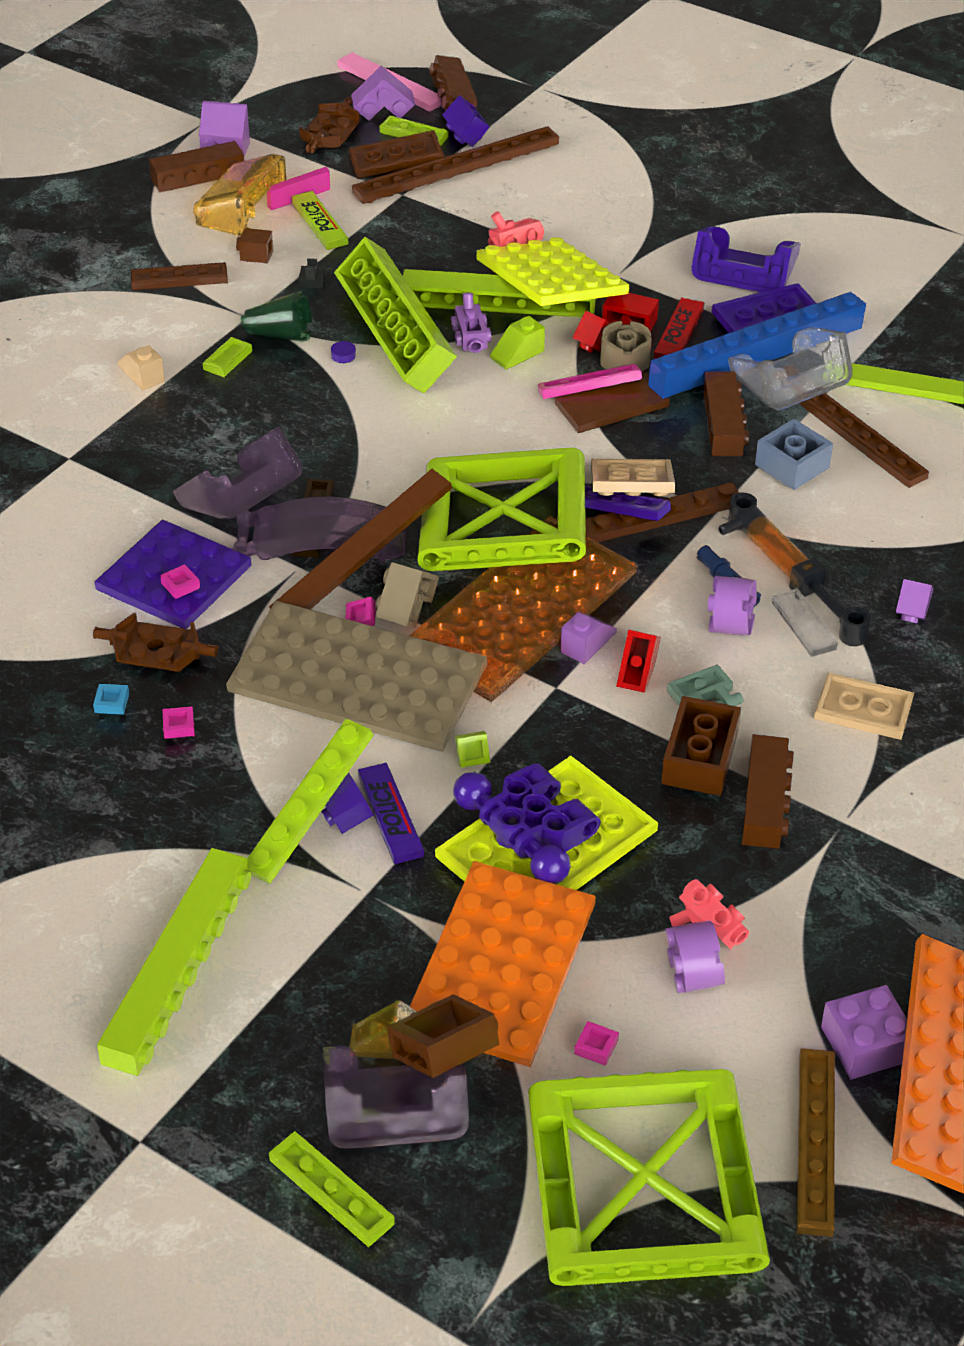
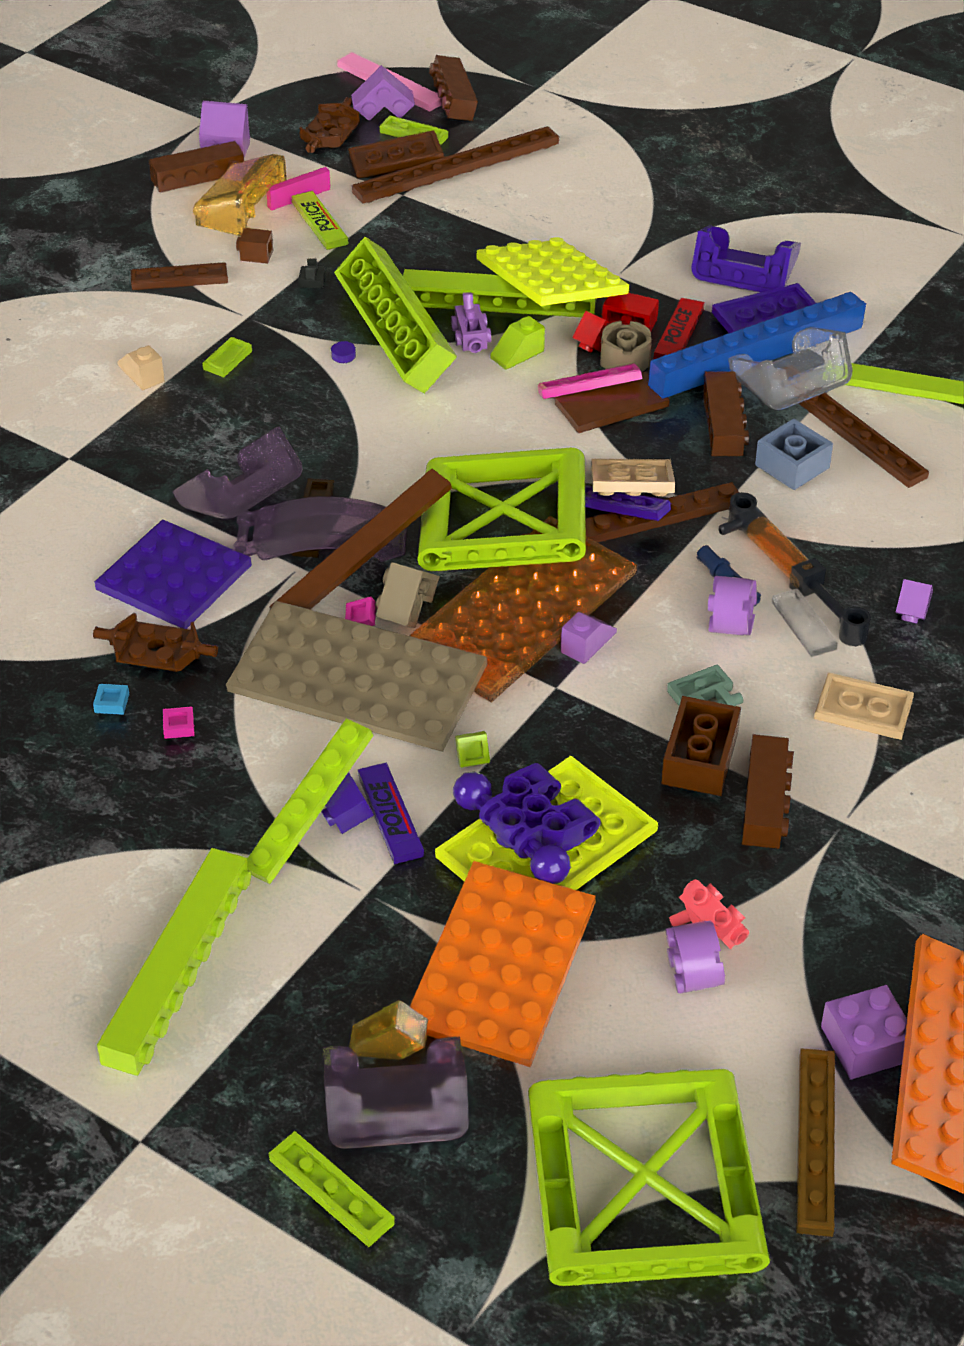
dark pink plate [160,564,200,599] -> none
clear green cone [241,292,312,342] -> none
reddish brown window [387,994,500,1078] -> none
dark purple brick [443,95,490,147] -> none
coral brick [488,211,544,247] -> none
dark pink plate [574,1021,619,1066] -> none
red slope [616,630,661,693] -> none

